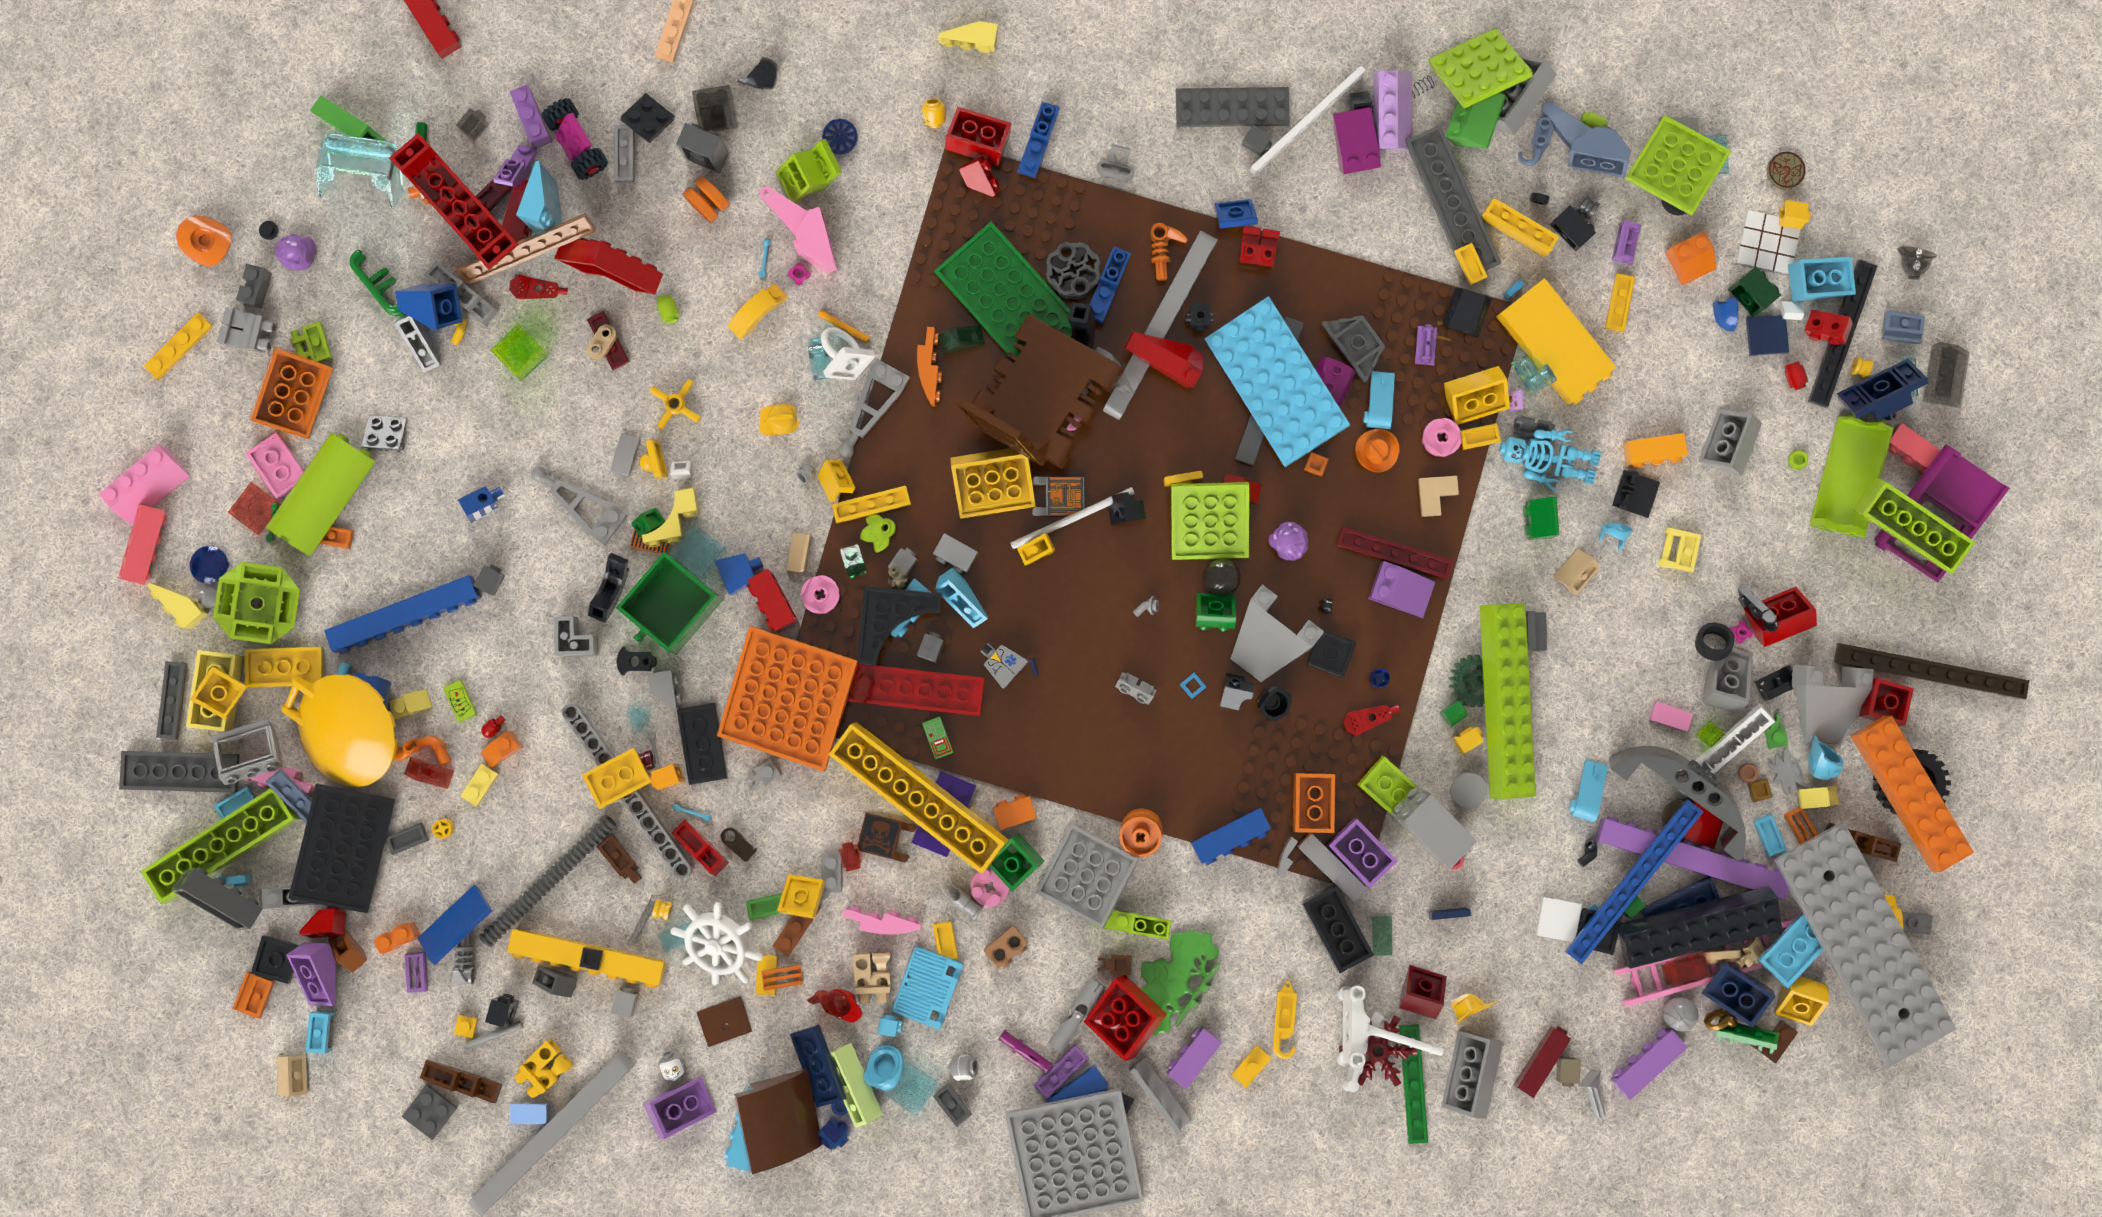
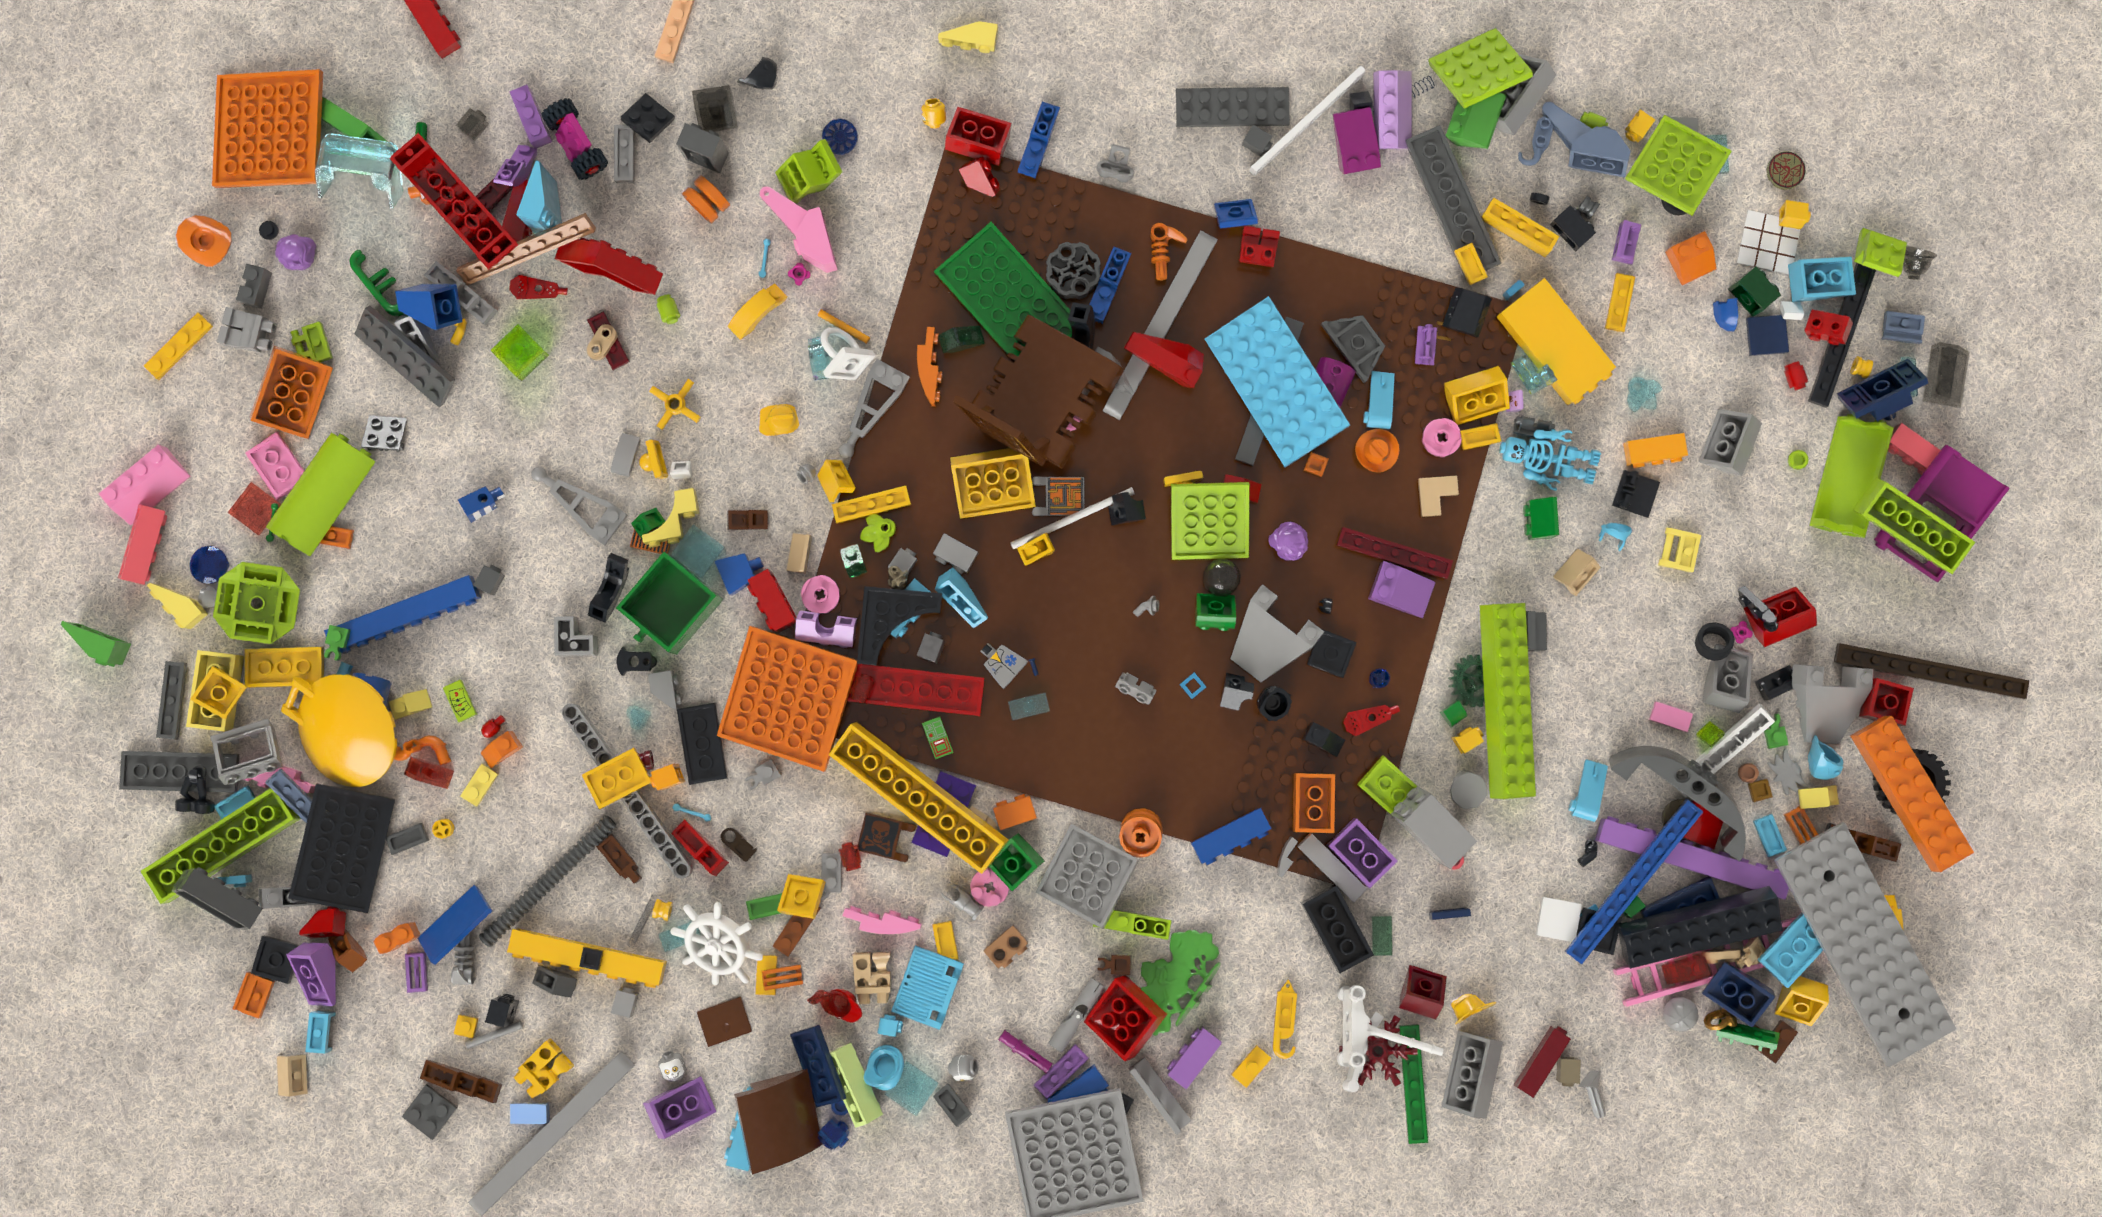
light grey hinge [648,732,662,770] -> none
black brick [1186,302,1214,332] -> none
medium lavender brick [1610,1028,1688,1100] -> none
flat silver plate [1902,911,1933,935] -> none
none -> bright green slope [61,621,131,667]
none -> black piece [175,767,215,814]
none -> orange plate [212,69,323,188]
none -> bright green plate [324,625,350,661]
none -> dark grey plate [354,305,455,407]
none -> reddish brown slope [727,510,768,530]
none -> lavender arch [795,611,857,648]
none -> clear light blue plate [1008,693,1050,720]
none -> black slope [1302,722,1345,757]
none -> yellow window [1625,109,1655,143]
none -> clear light blue plate [1627,377,1662,412]
none -> lime bracket [1854,228,1907,277]

